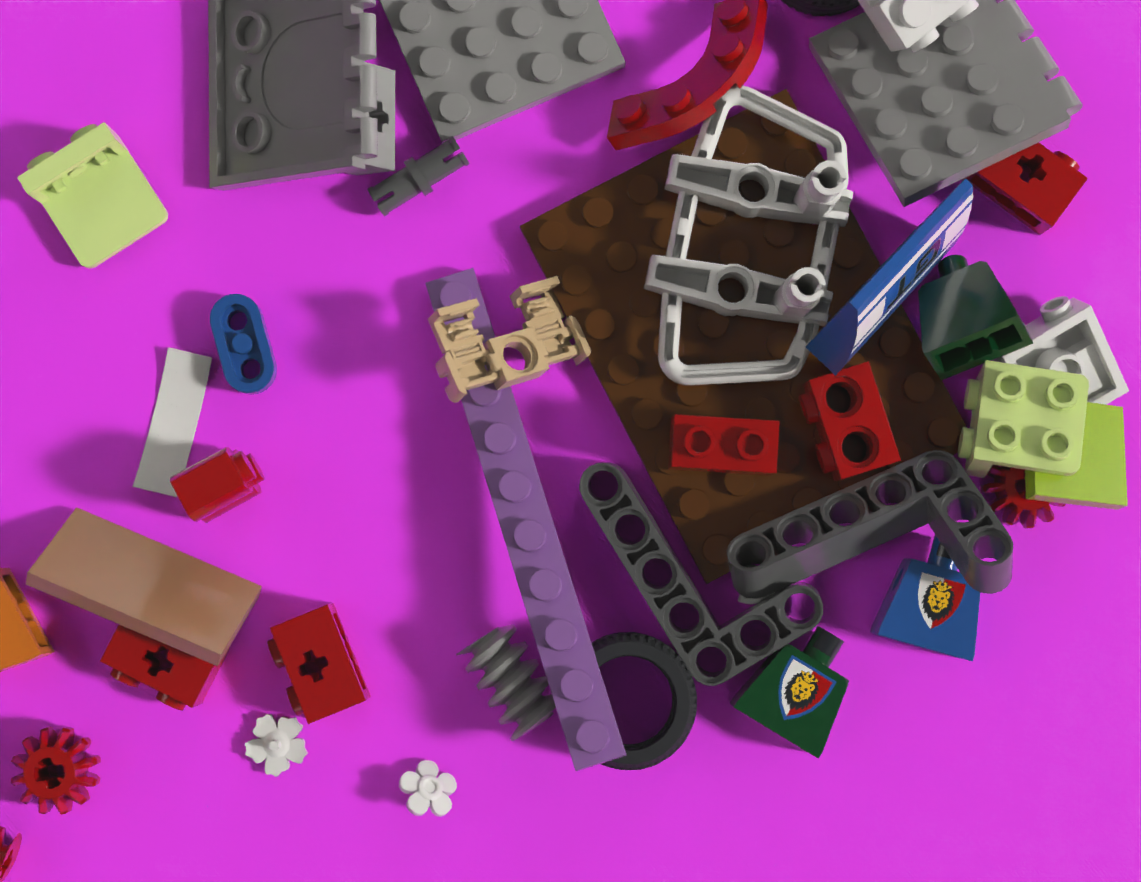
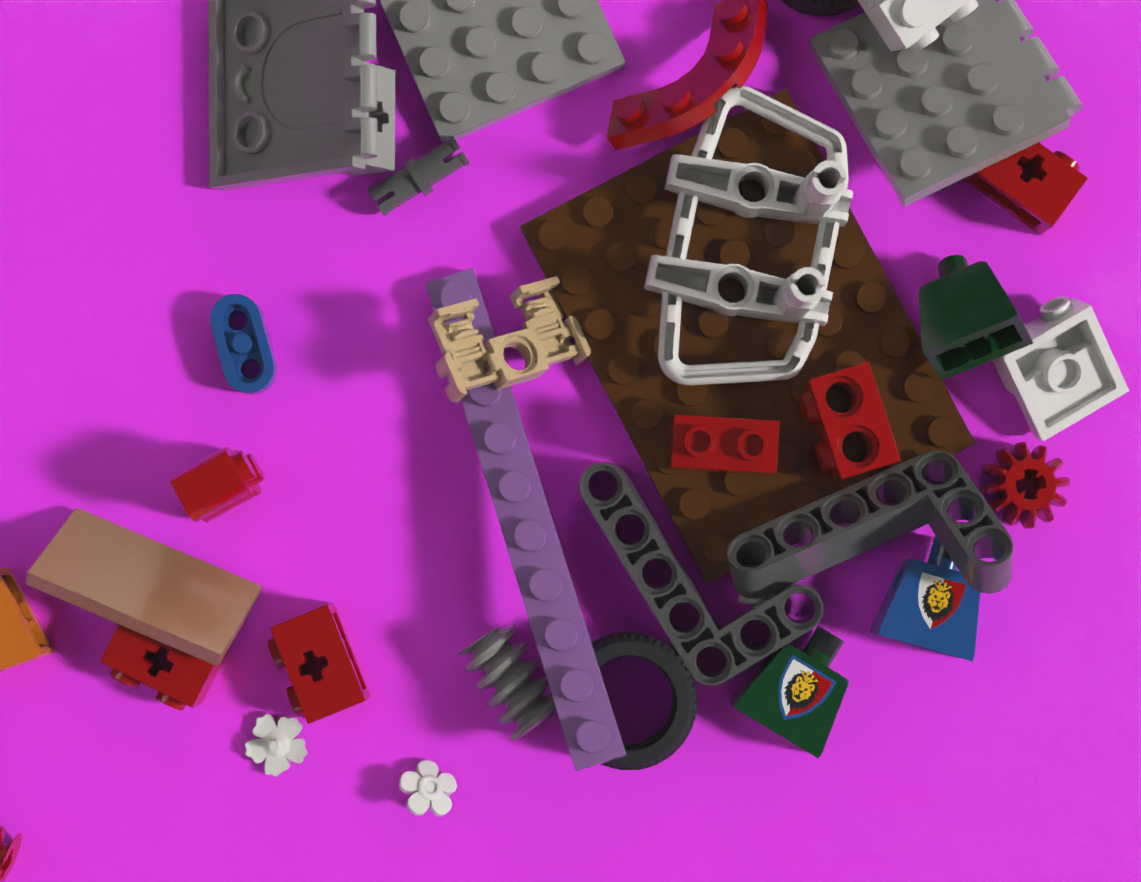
red gear [10,726,101,814] -> none
yellowish green bracket [17,122,168,269] -> none
white sticker [133,347,212,497] -> none
blue slope [805,178,973,376] -> none
yellowish green bracket [958,360,1089,478] -> none
lime tile [1025,402,1128,510] -> none

